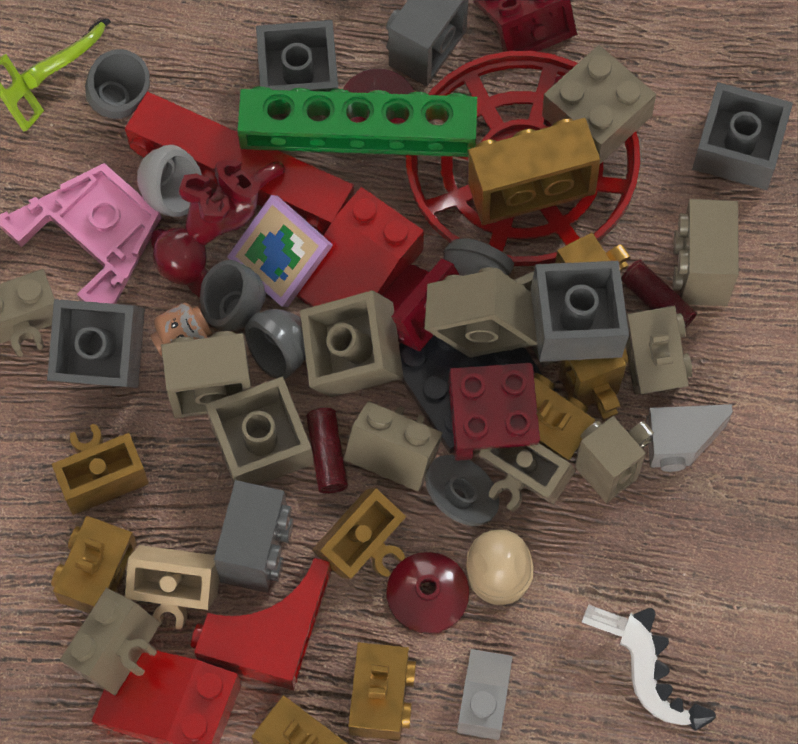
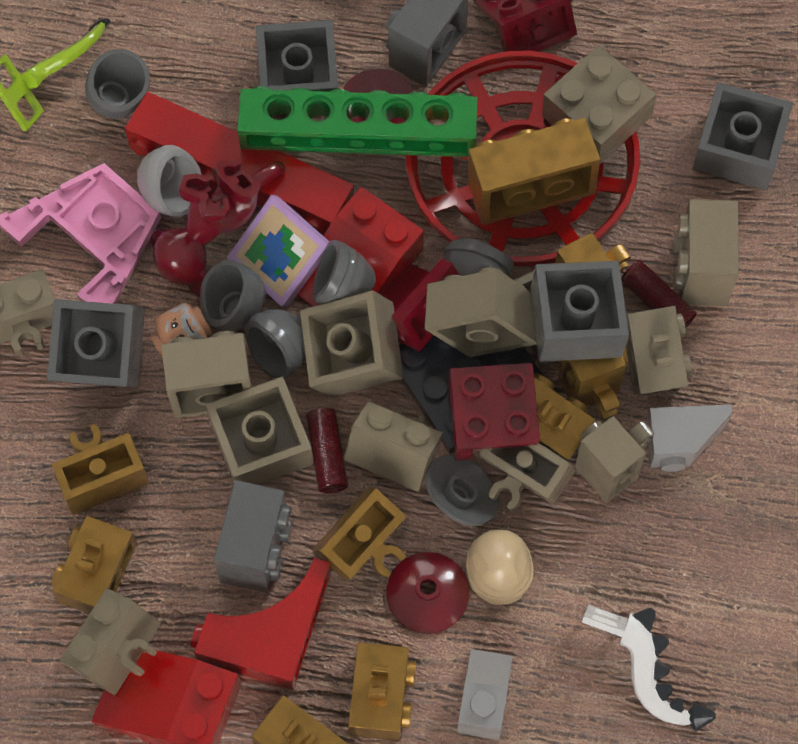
tan brick [125,545,219,630] -> none
none -> dark grey hat [312,240,376,305]

